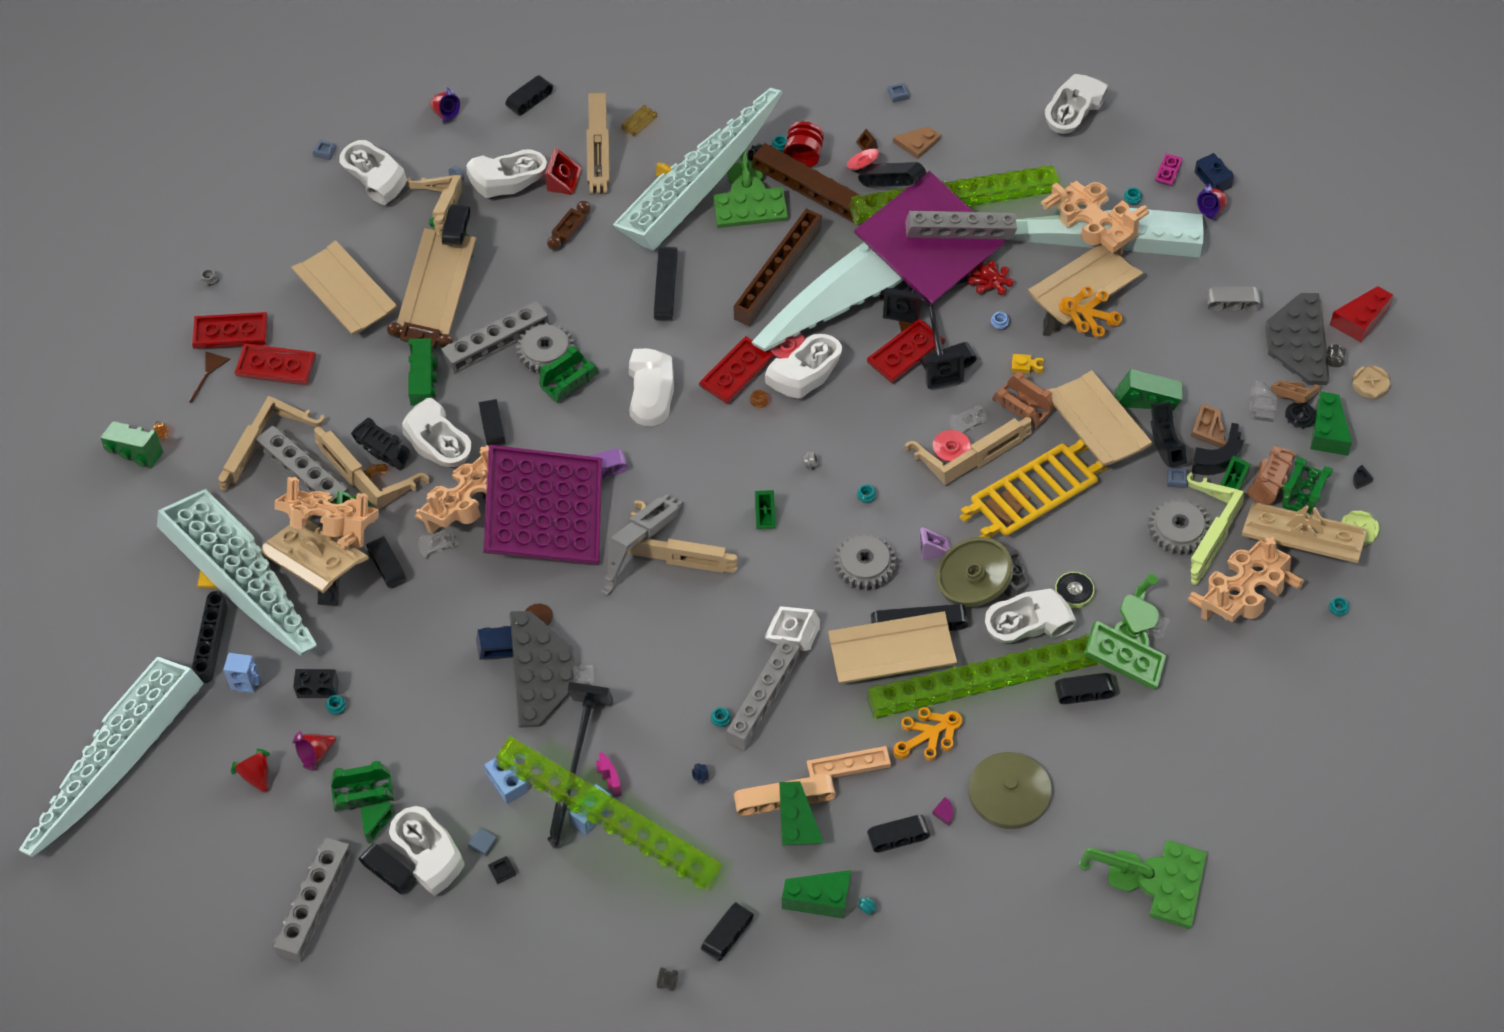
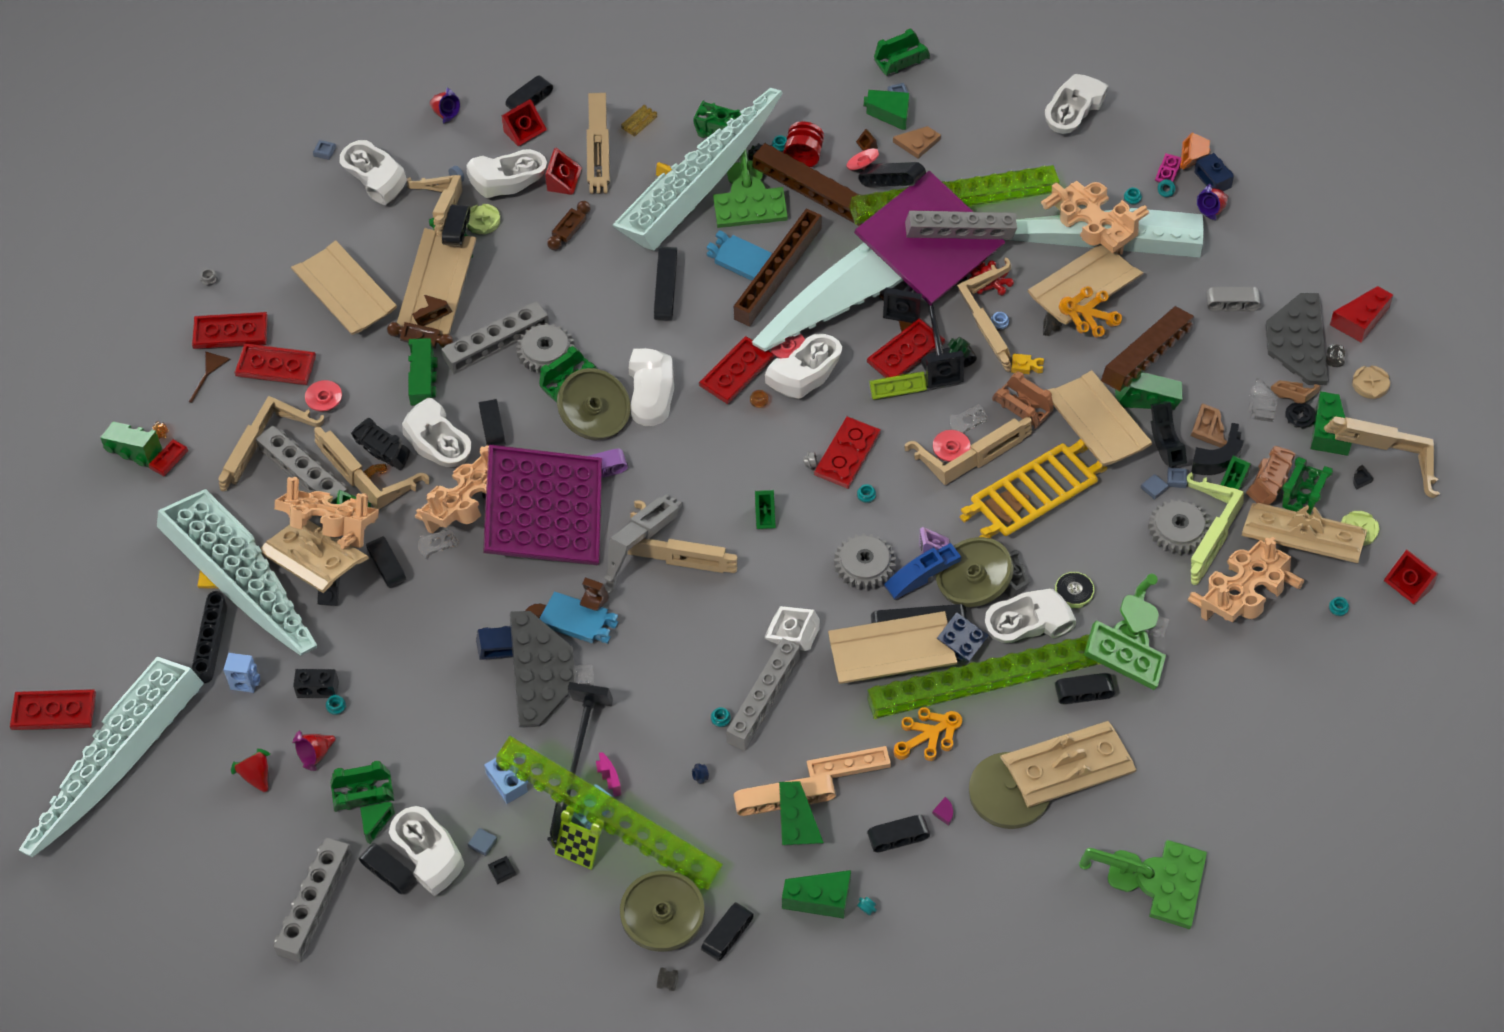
none -> red piece [10,689,96,730]
none -> red plate [149,439,188,477]
none -> coral dish [305,380,342,411]
none -> reddish brown slope [412,295,453,326]
none -> yellowish green tile [467,204,500,234]
none -> red slope [501,99,547,146]
none -> dark azure tile [539,591,618,644]
none -> lime flag [555,806,604,870]
none -> olive dish [557,368,631,440]
none -> reddish brown slope [580,577,609,611]
none -> olive dish [620,870,705,952]
none -> green piece [693,100,742,138]
none -> dark azure tile [707,230,772,281]
none -> red piece [814,416,881,489]
none -> green slope [863,89,910,130]
none -> lime tile [869,371,927,399]
none -> green piece [874,28,930,76]
none -> blue slope [884,543,961,600]
none -> dark blue hinge [937,612,989,663]
none -> dark green gear [948,336,971,358]
none -> tan hinge [957,257,1012,372]
none -> tan hinge [1000,721,1136,808]
none -> reddish brown brick [1101,306,1194,392]
none -> sand blue tile [1141,474,1168,500]
none -> teal plate [1157,179,1175,197]
none -> orange slope [1180,132,1210,169]
none -> tan hinge [1324,416,1440,498]
none -> red slope [1383,549,1438,605]

